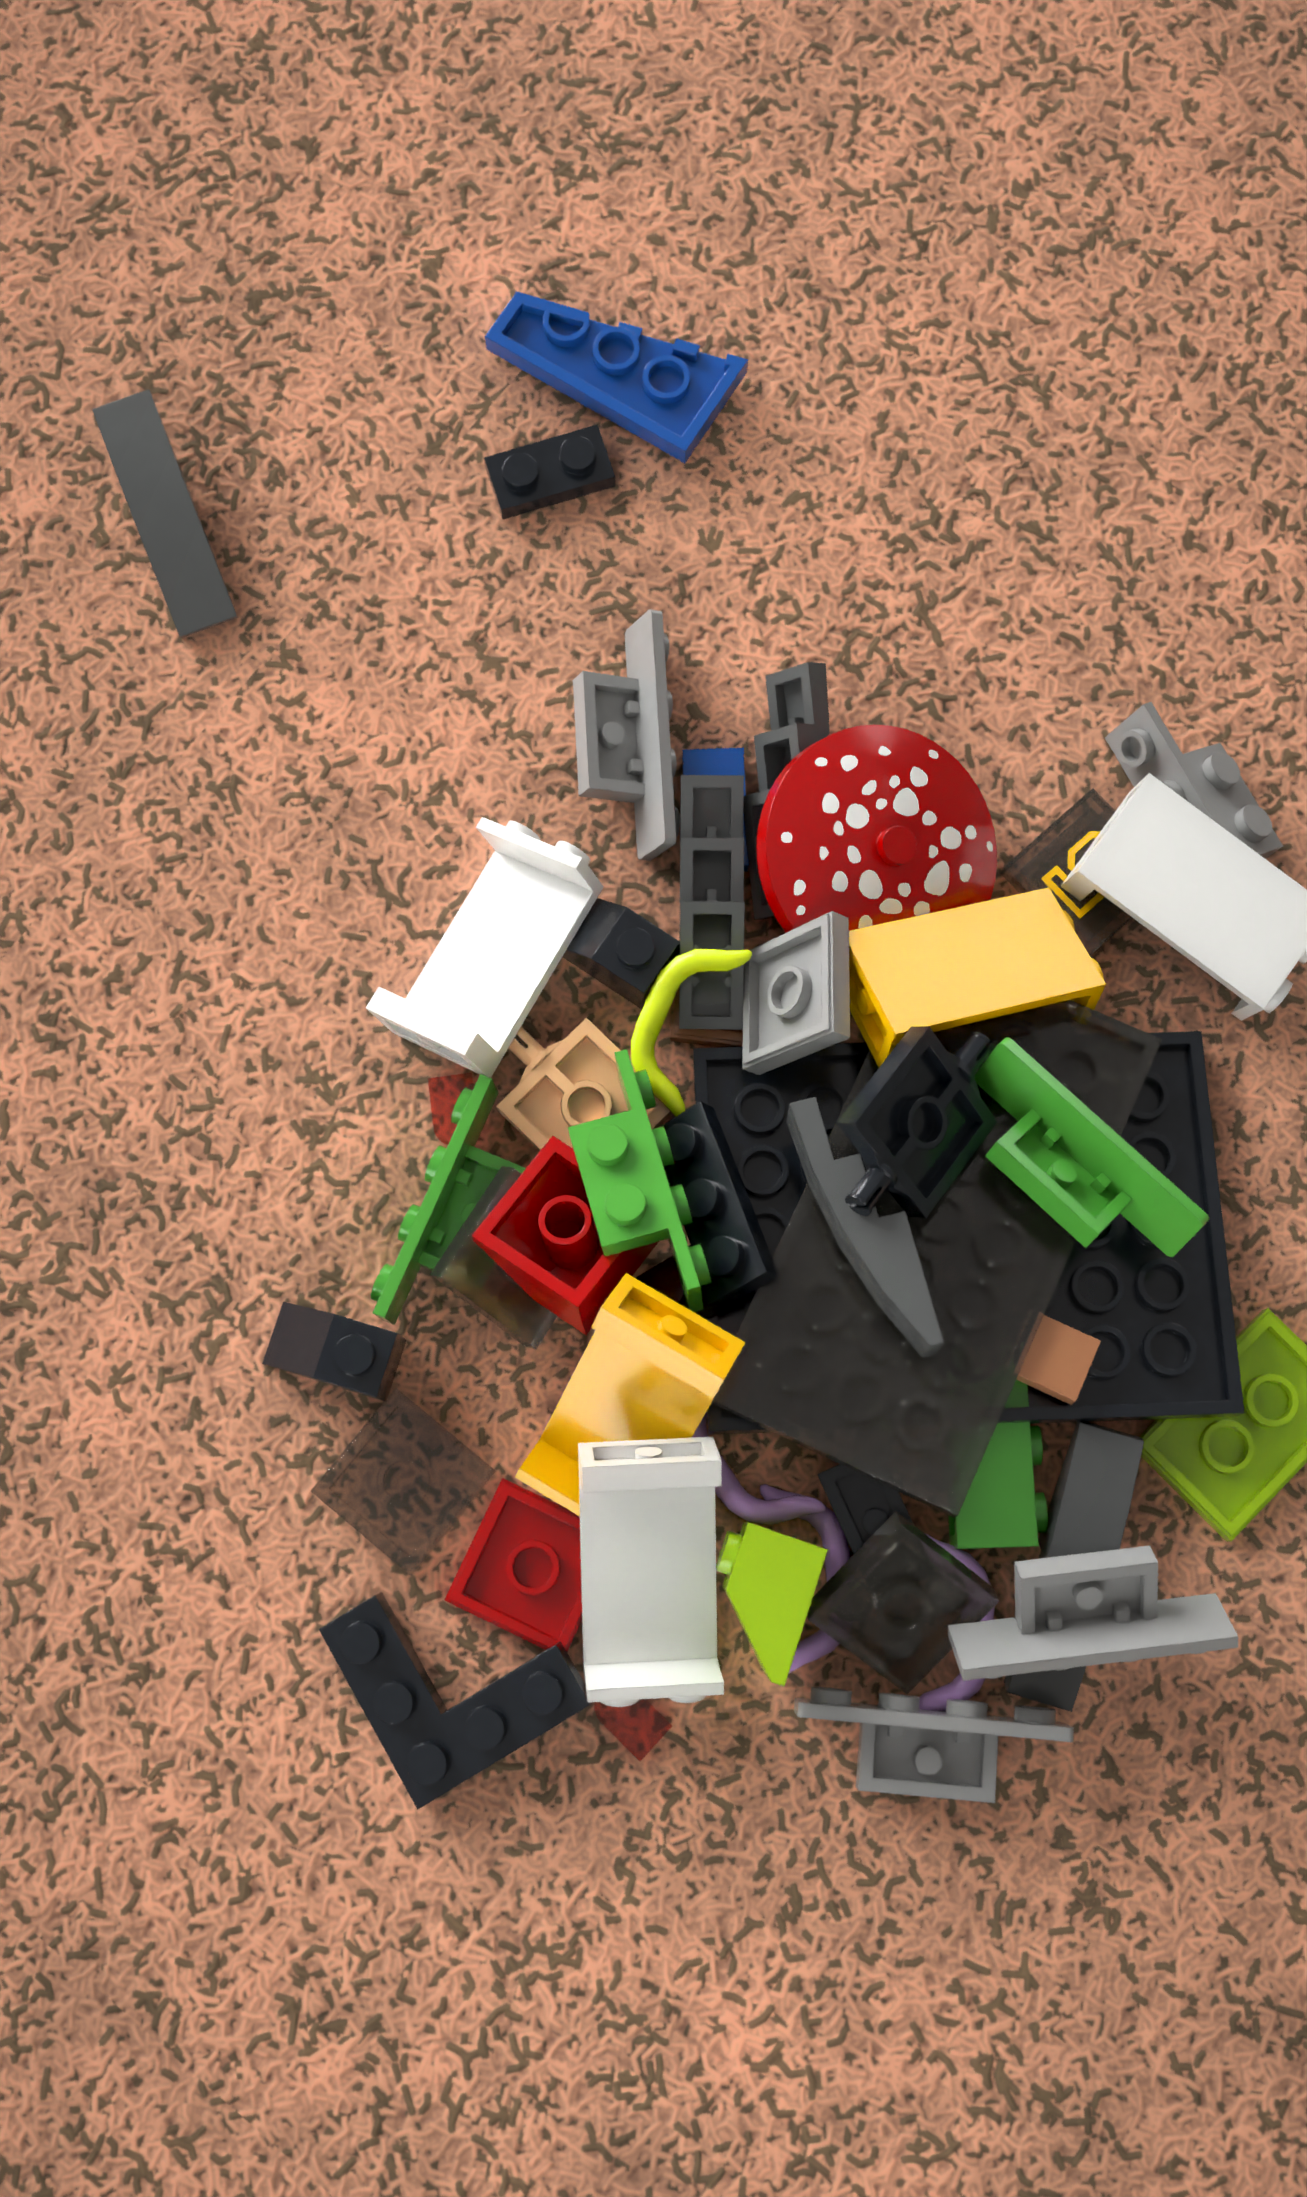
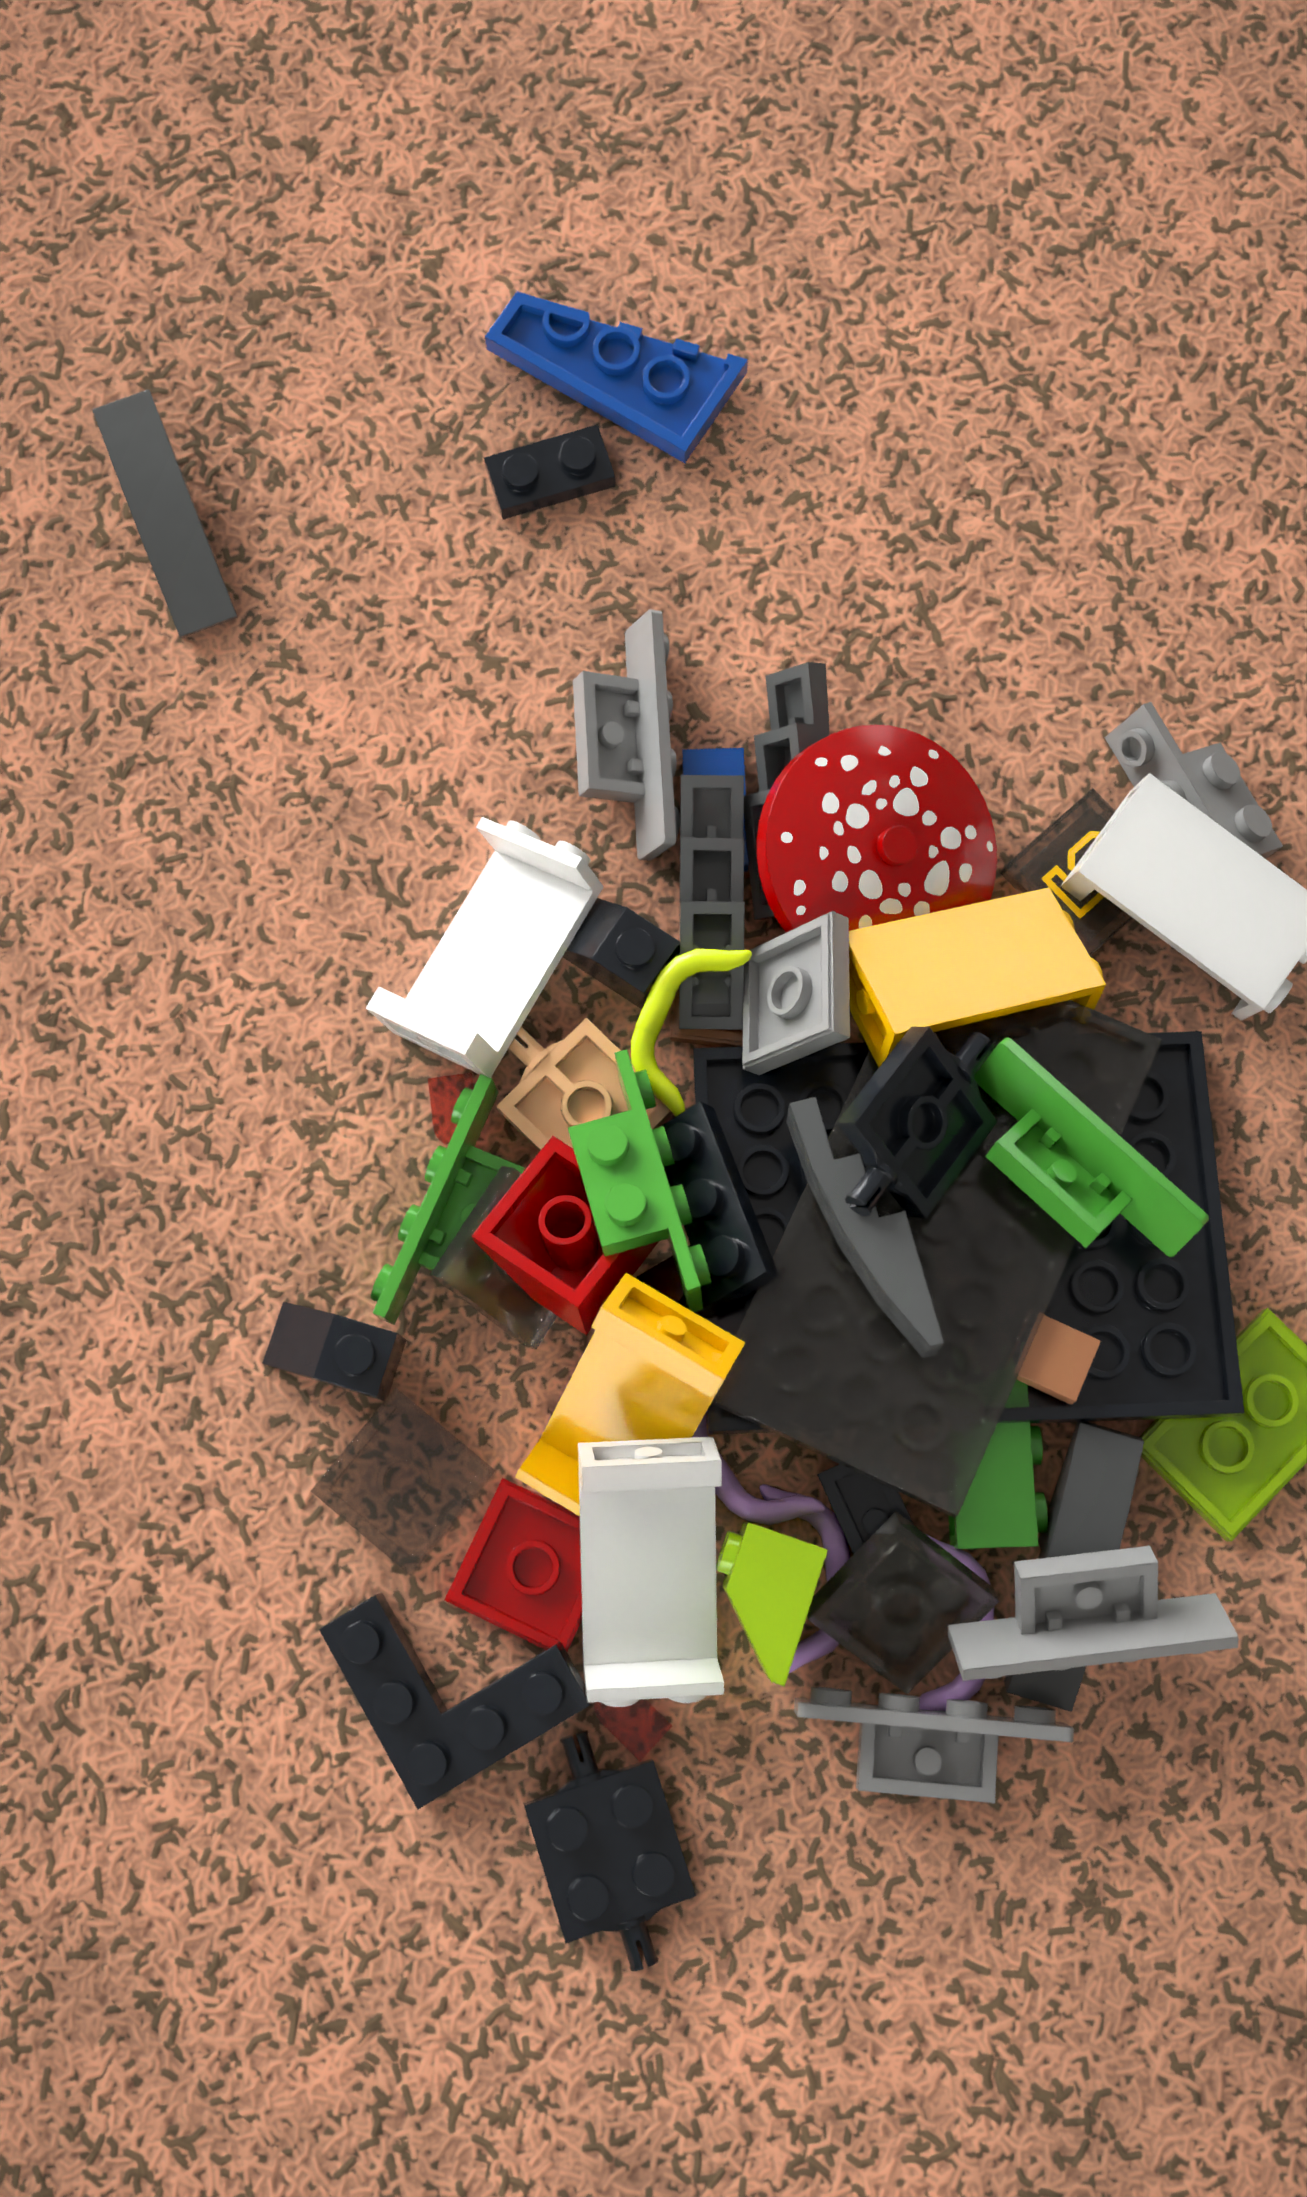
none -> black plate [523,1730,696,1971]

